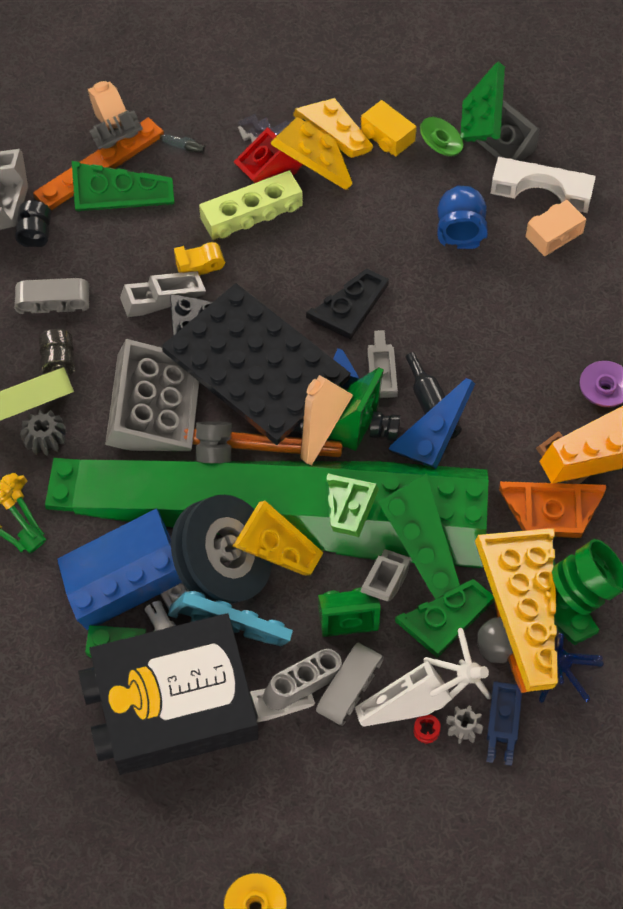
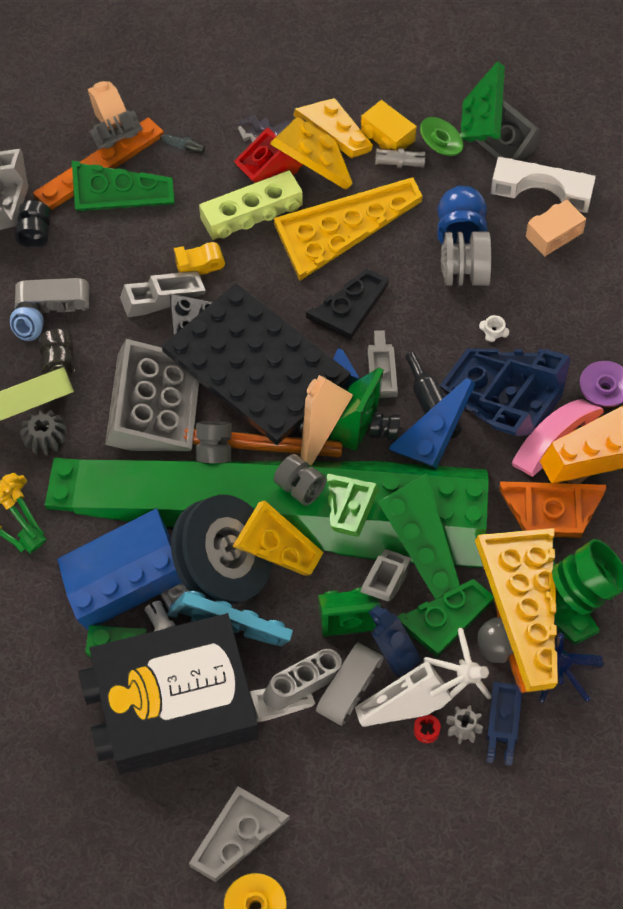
none -> light blue cone [10,307,44,341]
none -> light grey wing [189,787,290,882]
none -> yellow wing [274,177,422,281]
none -> dark grey wheel [274,454,327,506]
none -> dark blue hinge [369,605,421,678]
none -> light grey pin [375,148,425,168]
none -> dark blue wedge [440,349,571,436]
none -> light grey wheel [441,232,491,286]
none -> white plate [479,315,509,342]
none -> bright pink slope [512,399,604,477]

